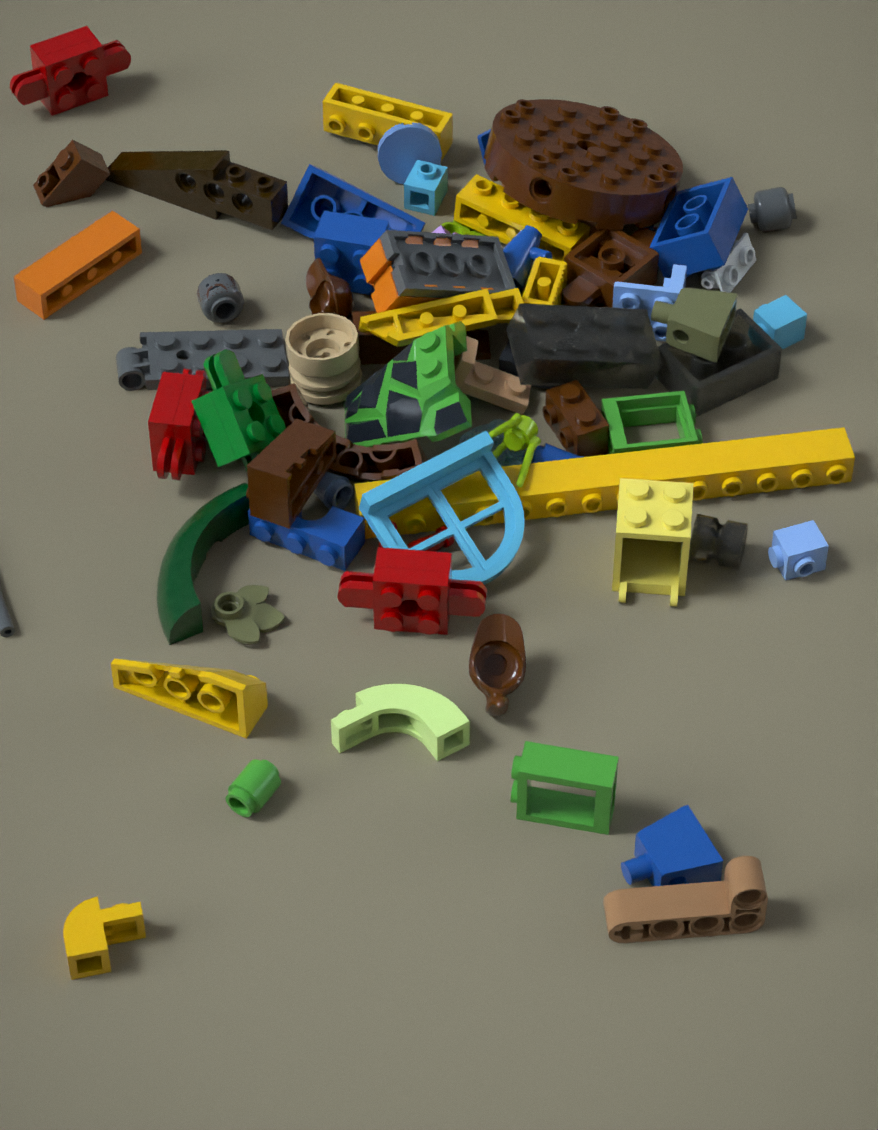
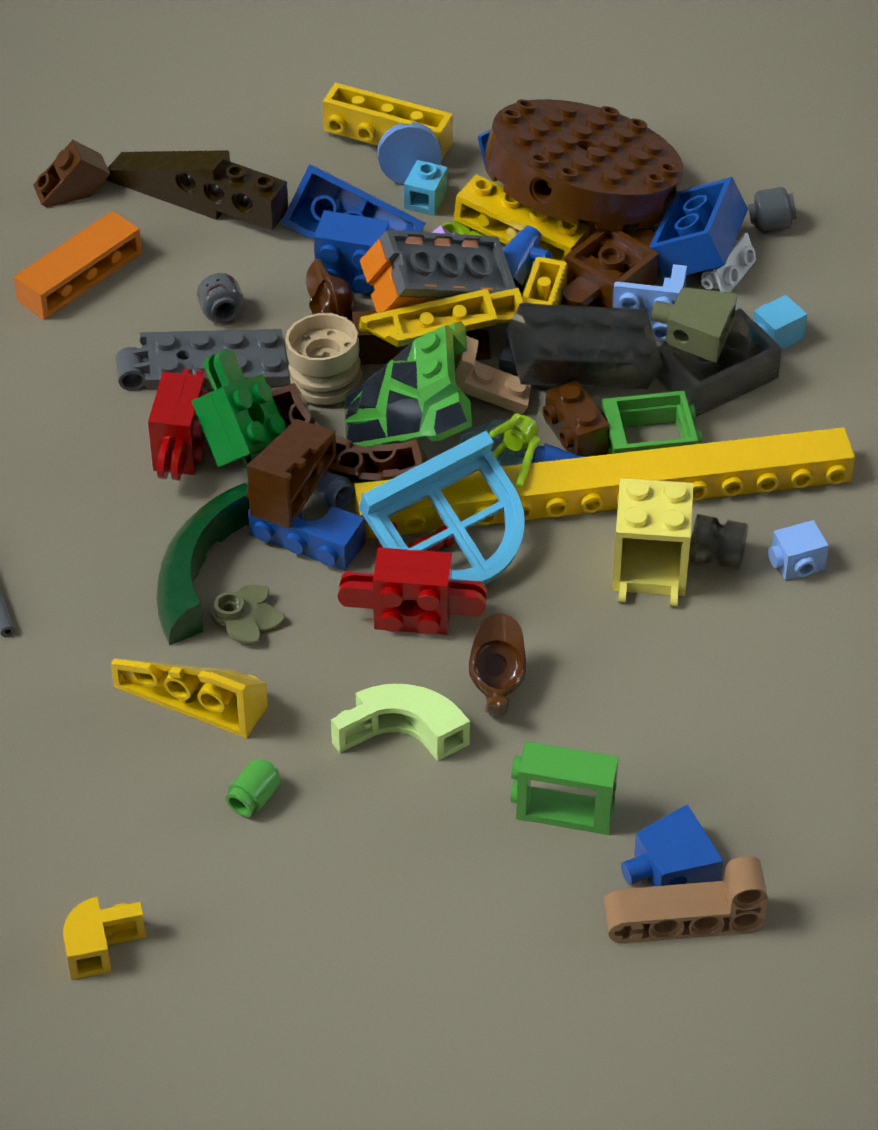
red brick [9,26,131,116] -> none

